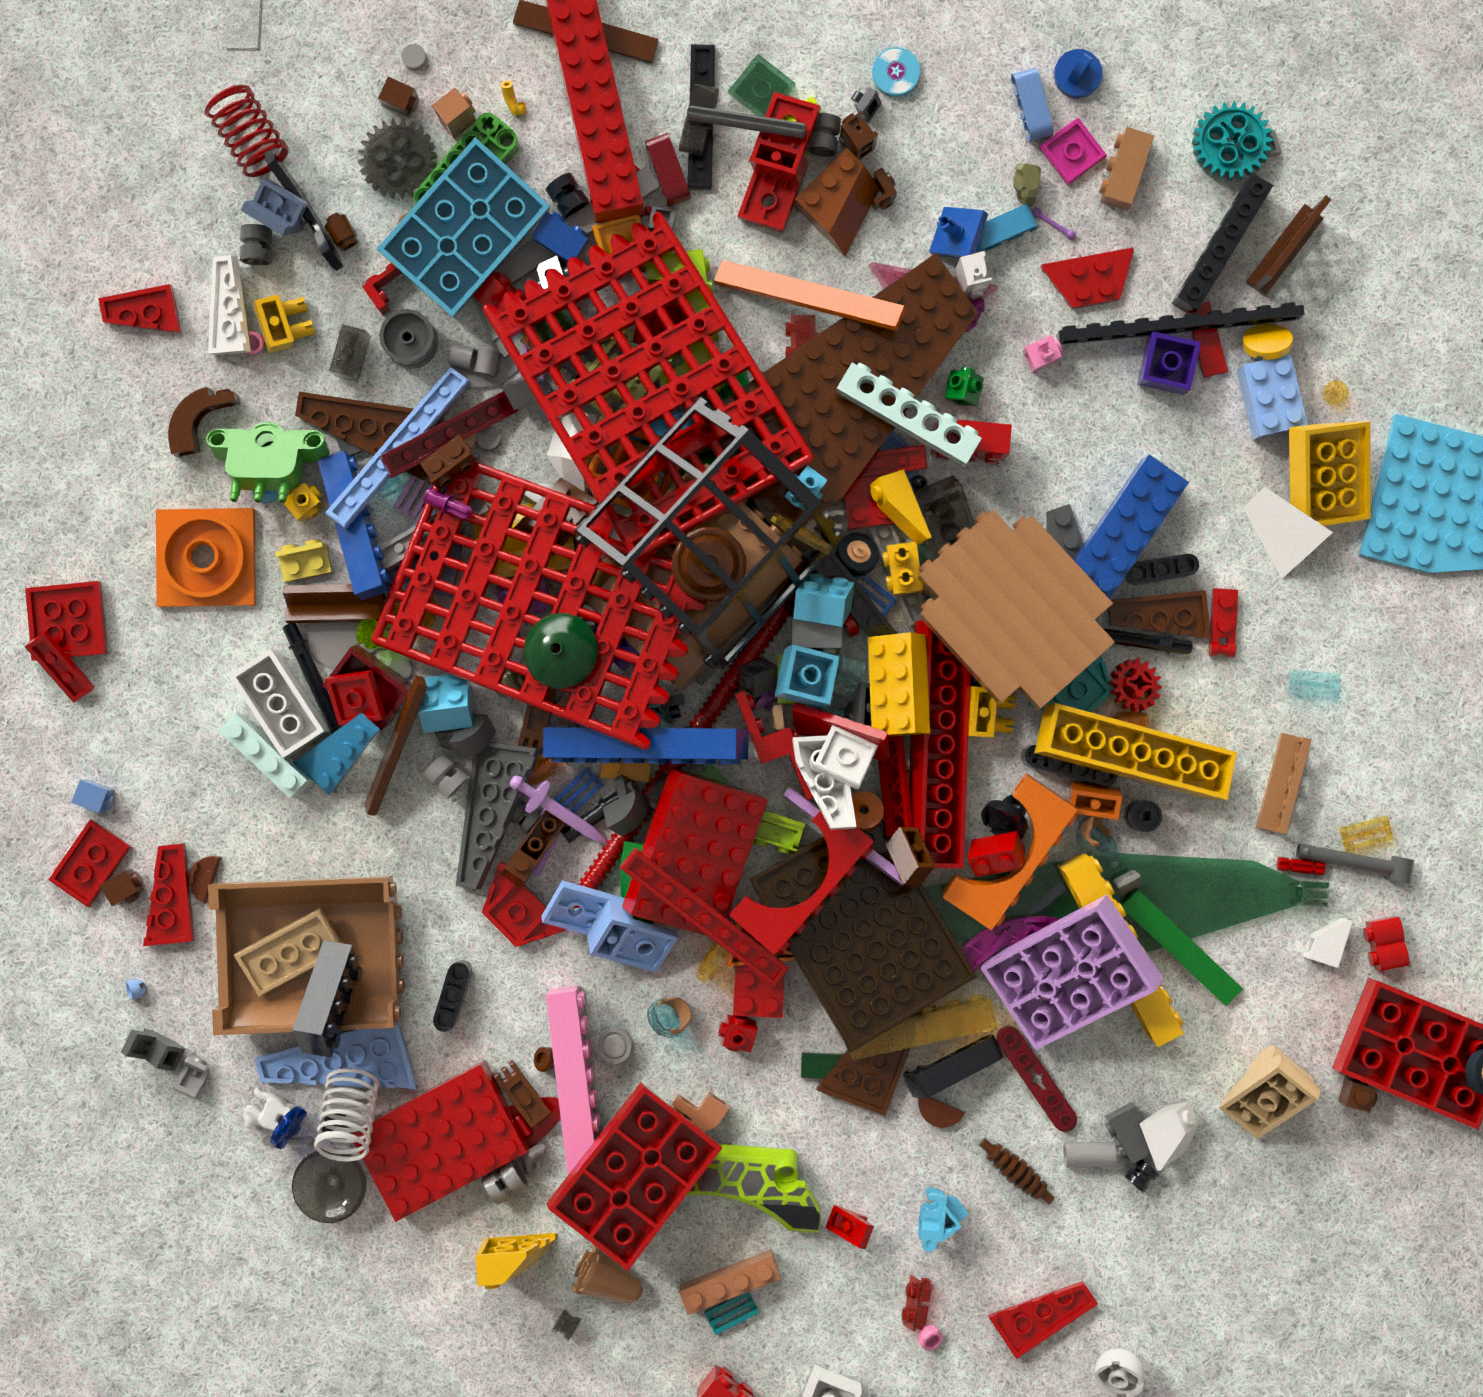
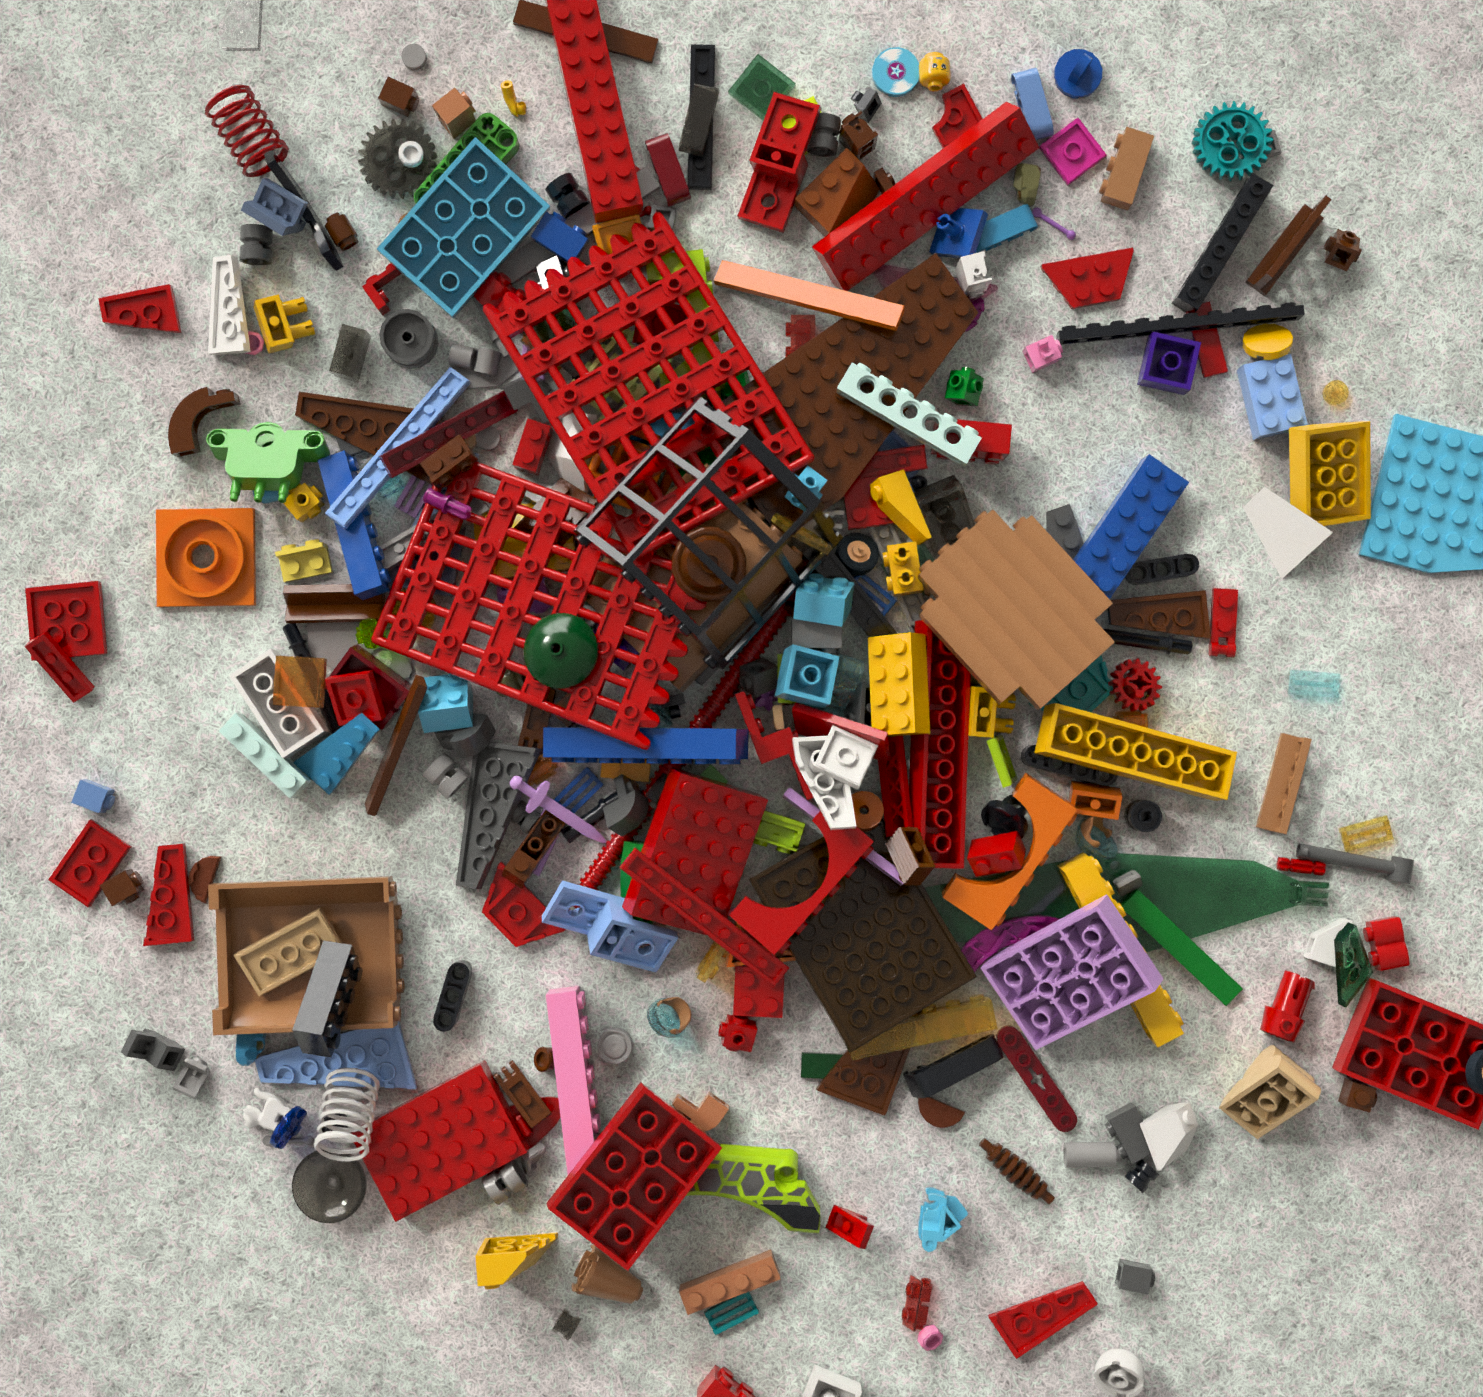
light blue hinge [125,979,146,1000] -> none
dark grey axle [687,105,807,138] -> none
red tile [842,614,859,638] -> none
none -> dark azure rock [236,1033,266,1066]
none -> clear orange tile [273,656,327,708]
none -> white tile [398,141,423,168]
none -> red brick [512,418,553,476]
none -> red brick [812,102,1039,291]
none -> yellow head [919,52,951,92]
none -> red tile [932,83,983,149]
none -> lime tile [987,735,1018,788]
none -> dark grey brick [1115,1258,1155,1294]
none -> red piece [1260,970,1315,1043]
none -> reddish brown brick [1323,229,1362,272]
none -> clear green wing [1334,922,1373,1007]

